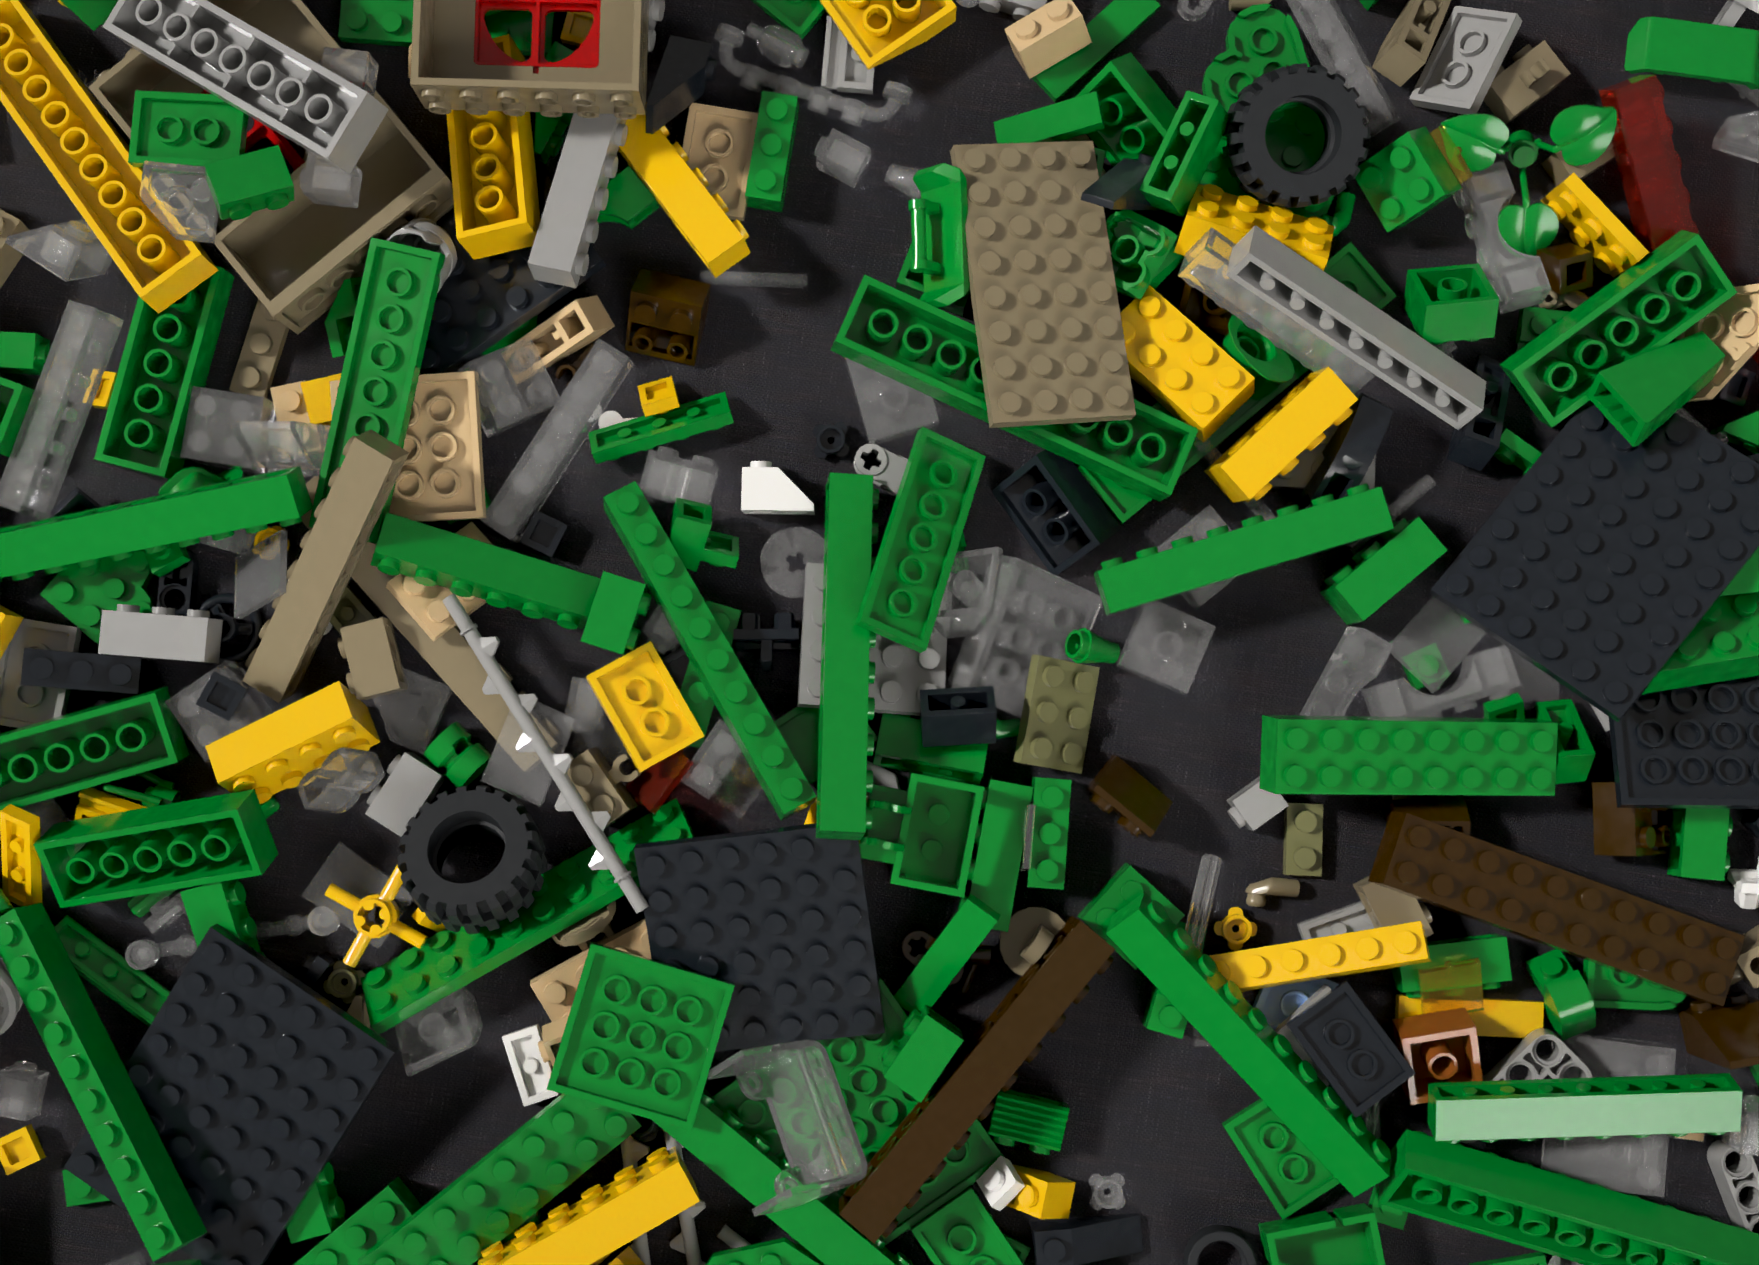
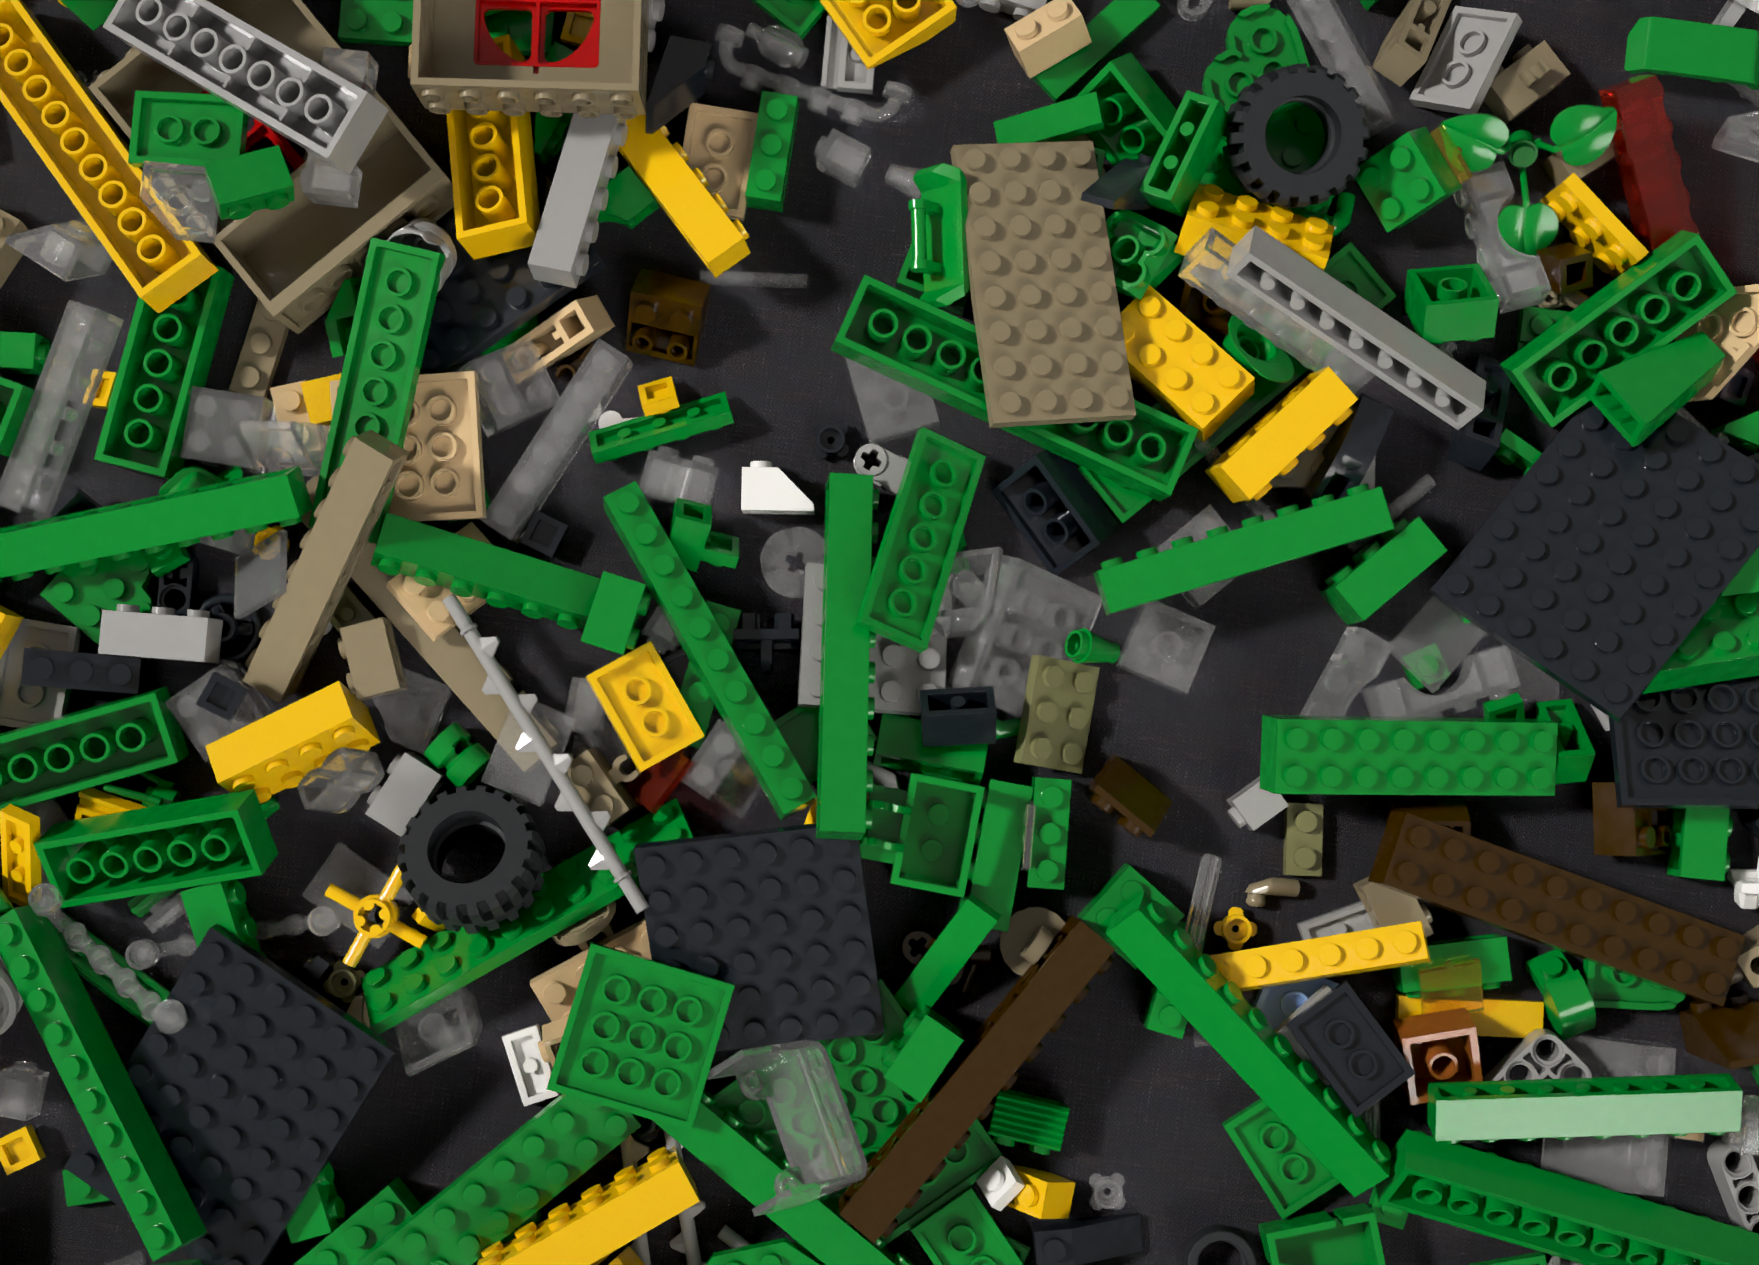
none -> clear bar [28,883,187,1034]

